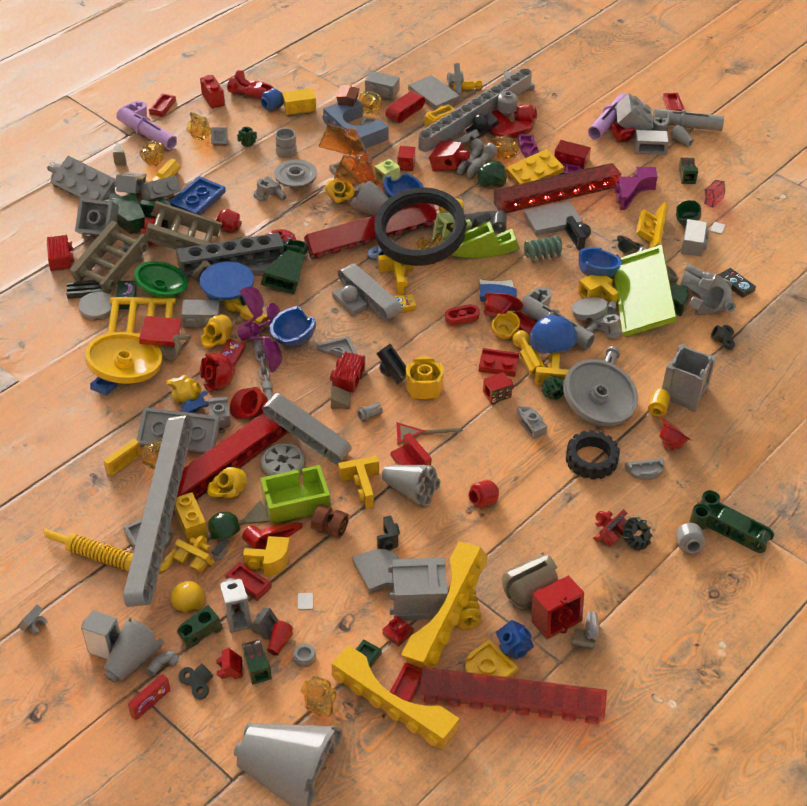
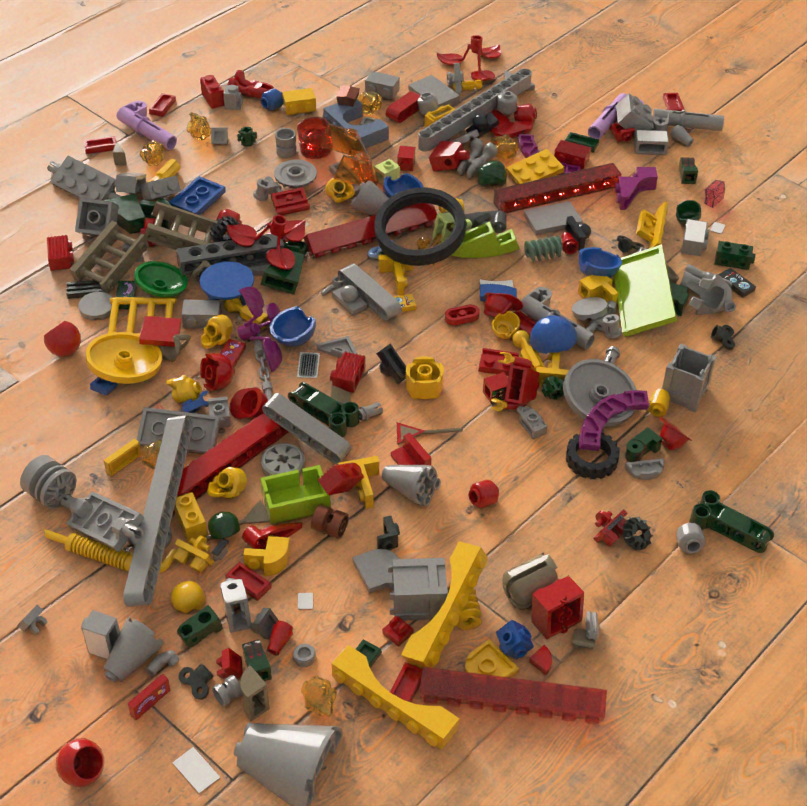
none -> light grey wheel [20,455,77,509]
none -> red helmet [44,321,81,357]
none -> red helmet [56,738,104,787]
none -> light grey plate [61,491,145,552]
none -> red tile [84,136,117,154]
none -> white sticker [172,747,220,793]
none -> black tyre [210,216,239,243]
none -> light grey wheel [212,675,242,707]
none -> light grey brick [224,85,243,110]
none -> red plant [227,215,306,270]
none -> dark tan brick [241,666,270,721]
none -> red plate [271,187,310,216]
none -> dark green piece [288,382,359,438]
none -> clear red wheel [297,117,333,159]
none -> sticker [297,352,320,378]
none -> red brick [318,462,364,496]
none -> light grey hand [321,276,343,296]
none -> light grey head [418,92,439,115]
none -> red plant [437,35,501,81]
none -> red torso [491,352,540,412]
none -> red tile [529,645,552,675]
none -> red cone [561,232,579,255]
none -> dark green tile [565,132,599,153]
none -> magenta tile [579,390,649,451]
none -> dark green leg [625,427,662,462]
none -> dark green brick [714,241,756,270]

